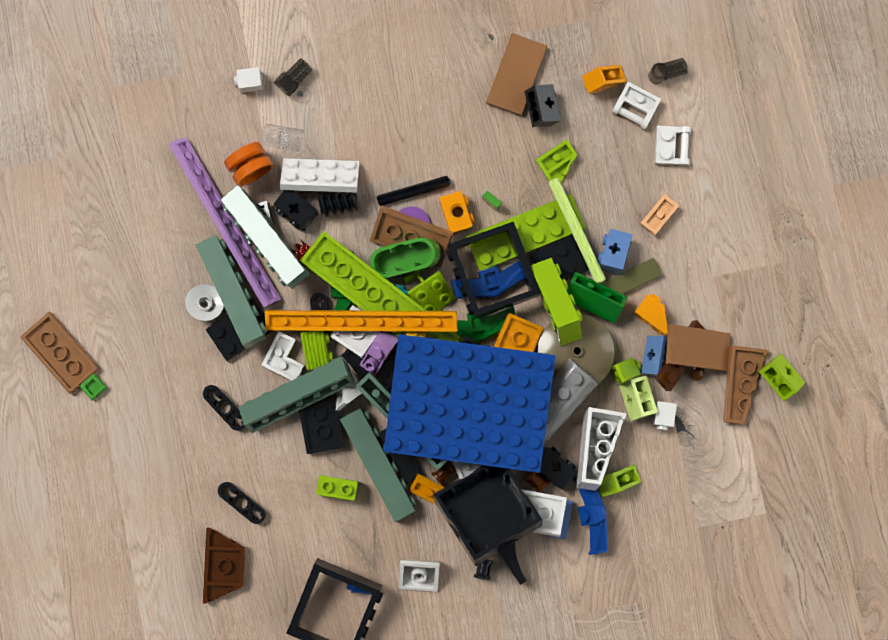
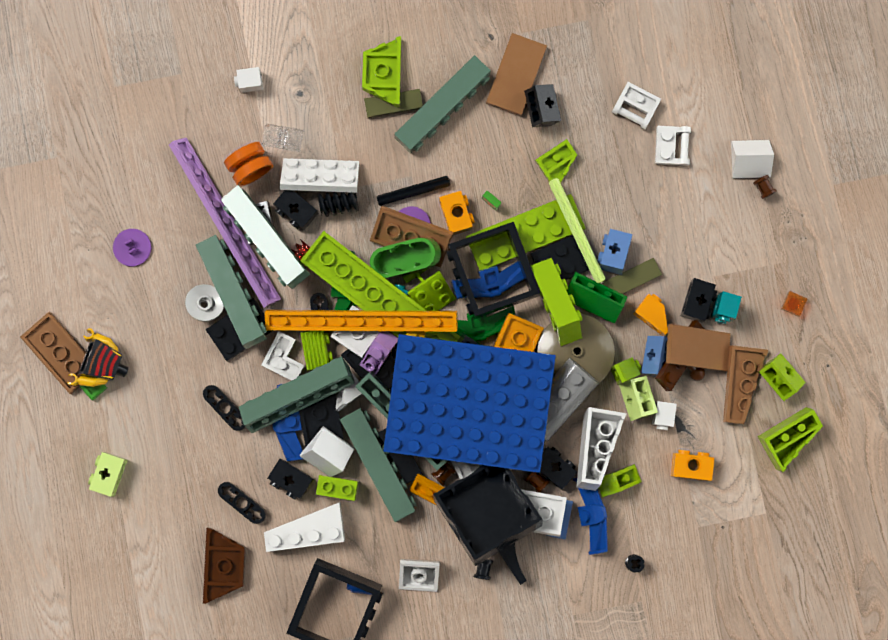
clear smoke piece [274,58,313,97] -> none
light orange slope [582,65,627,94] -> none
light nougat plate [640,194,679,236] -> none
clear smoke piece [648,58,688,84] -> none
none -> torso [67,328,128,387]
none -> yellowish green brick [88,452,128,497]
none -> medium lavender piece [113,229,151,267]
none -> white wedge [264,502,345,552]
none -> black brick [267,458,314,500]
none -> blue plate [272,384,303,461]
none -> white slope [300,426,354,477]
none -> lime wing [362,36,401,107]
none -> olive tile [364,89,423,118]
none -> sand green brick [394,55,491,154]
none -> black bush [625,554,645,573]
none -> light orange brick [671,450,714,481]
none -> black brick [680,278,717,323]
none -> teal brick [711,291,742,324]
none -> white slope [731,140,774,179]
none -> reddish brown bush [753,175,777,199]
none -> lime wedge [757,407,823,472]
none -> clear orange plate [781,291,807,317]

